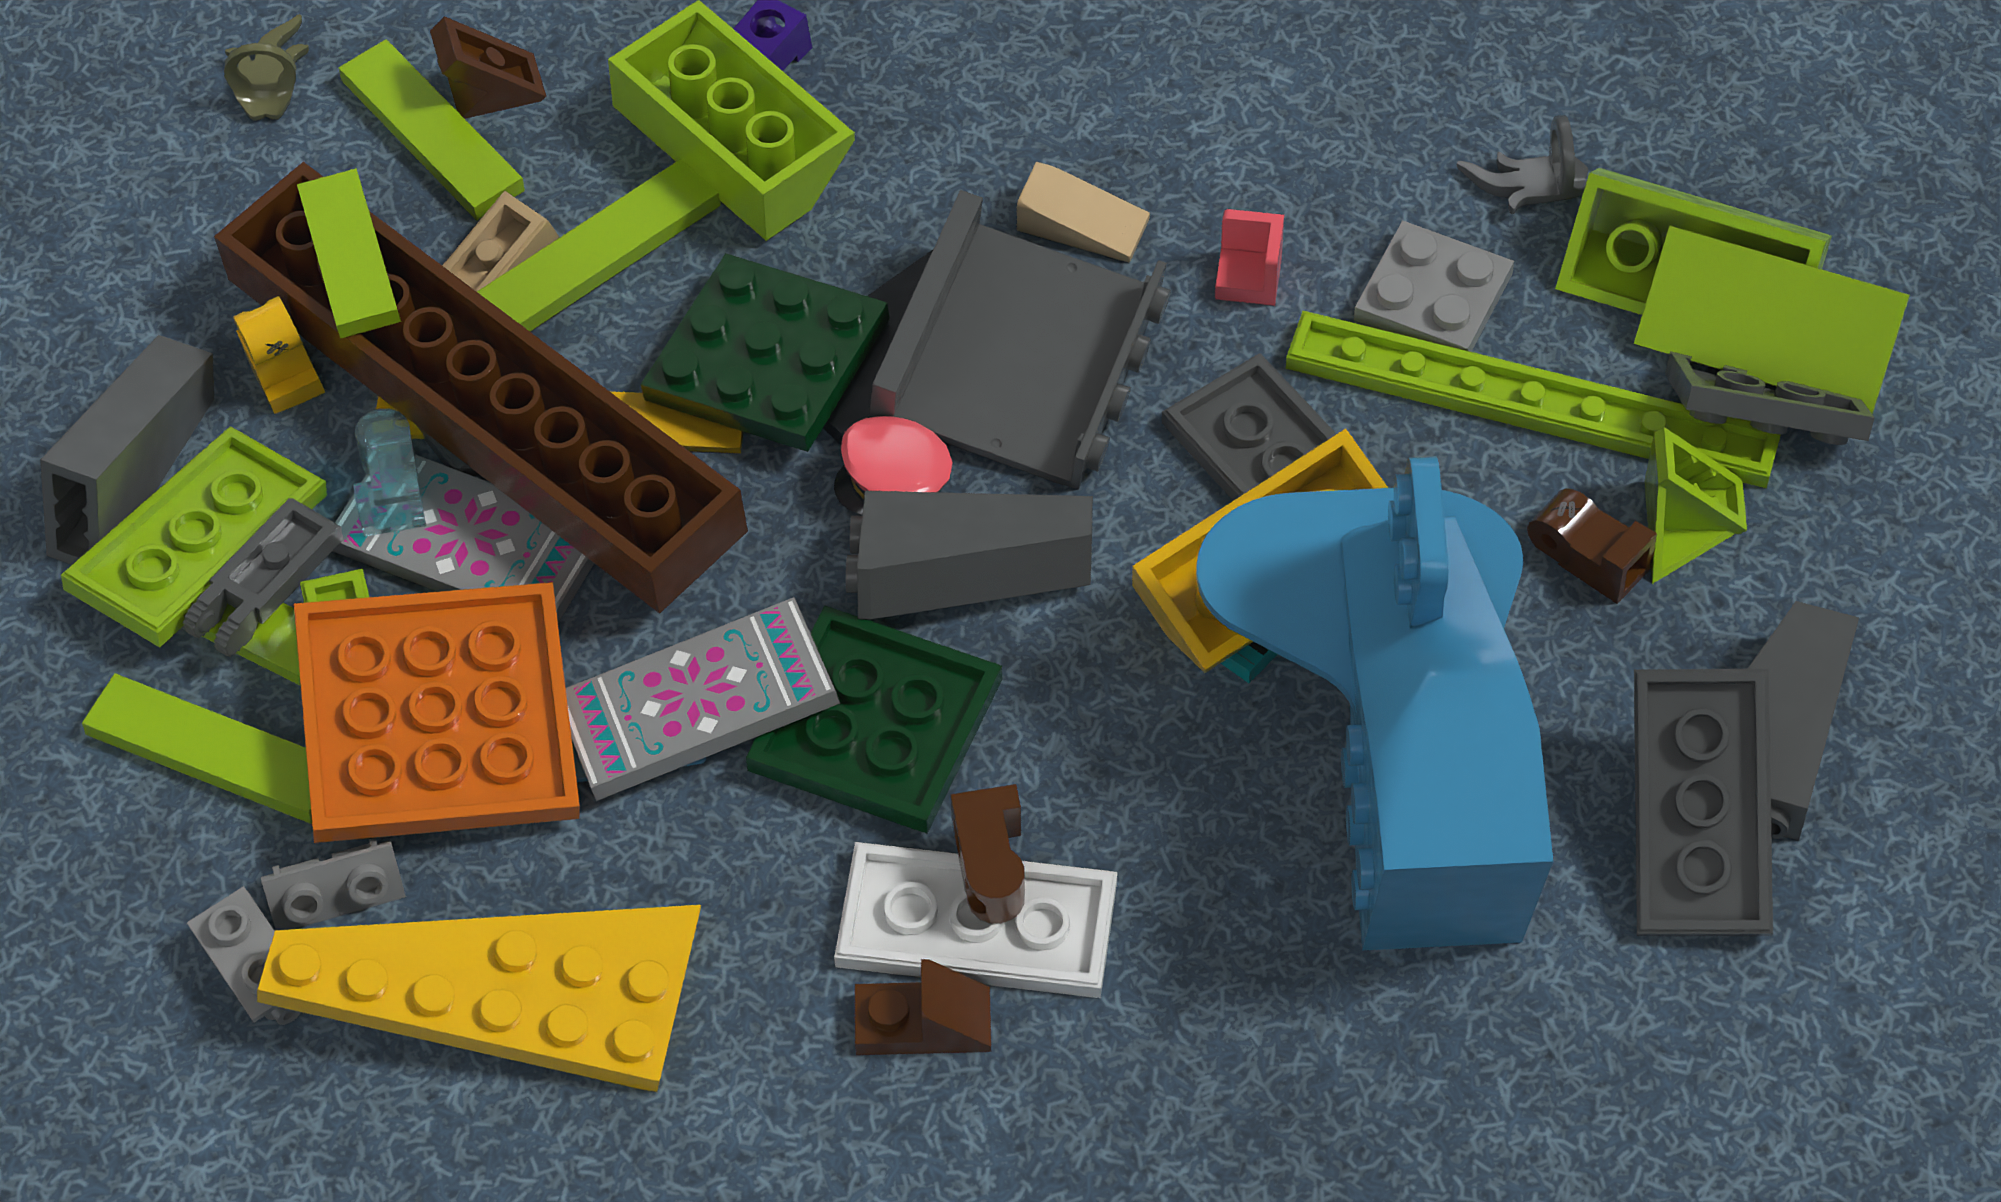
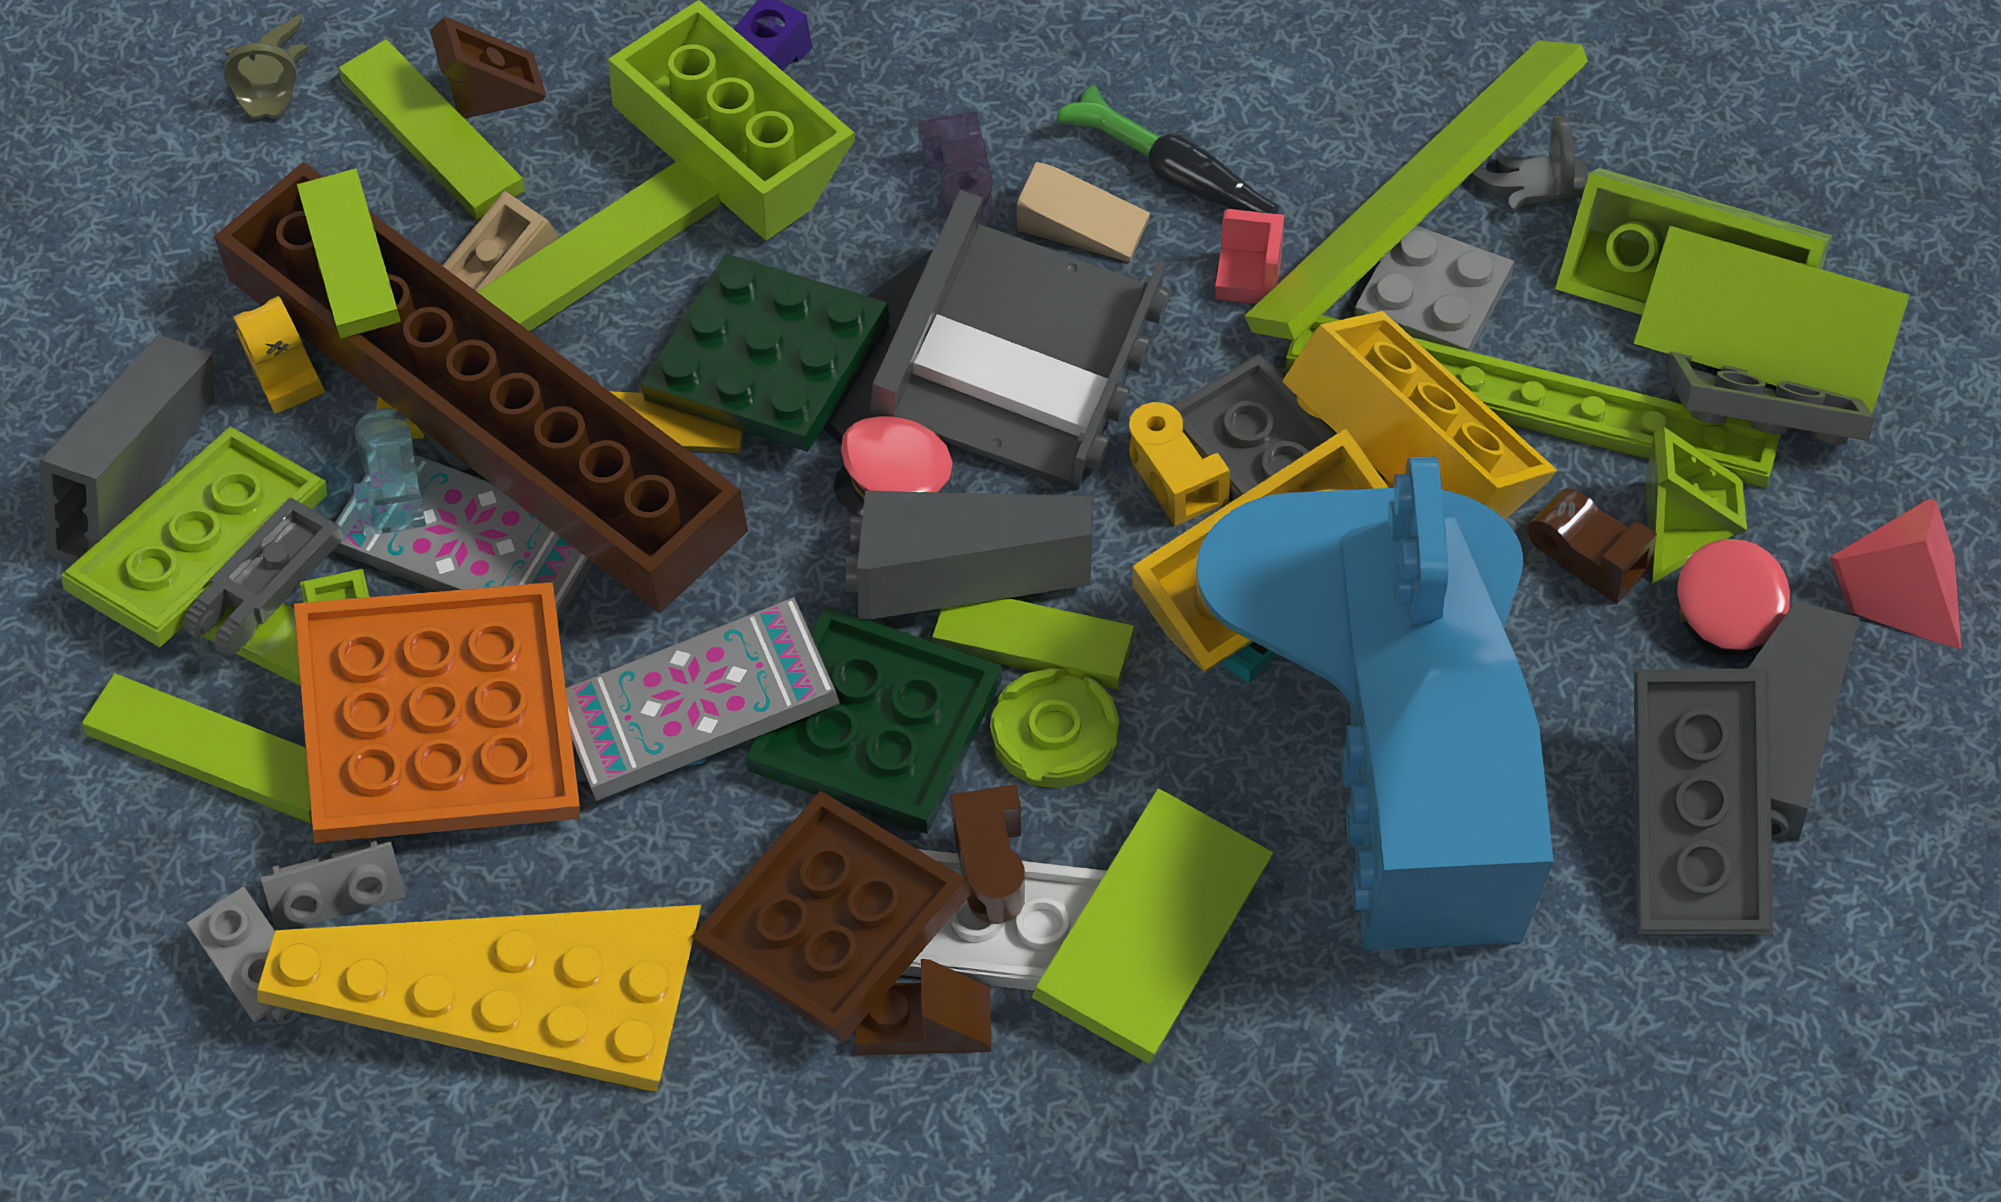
none -> reddish brown plate [692,790,972,1043]
none -> white tile [913,314,1108,437]
none -> clear purple leg [918,112,993,225]
none -> lime tile [932,598,1134,690]
none -> lime tile [990,668,1119,788]
none -> lime tile [1032,788,1274,1065]
none -> black piece [1057,85,1279,214]
none -> yellow leg [1129,402,1230,527]
none -> lime tile [1245,40,1588,340]
none -> yellow slope [1282,311,1557,520]
none -> coral piece [1677,539,1790,655]
none -> coral slope [1830,499,1961,649]

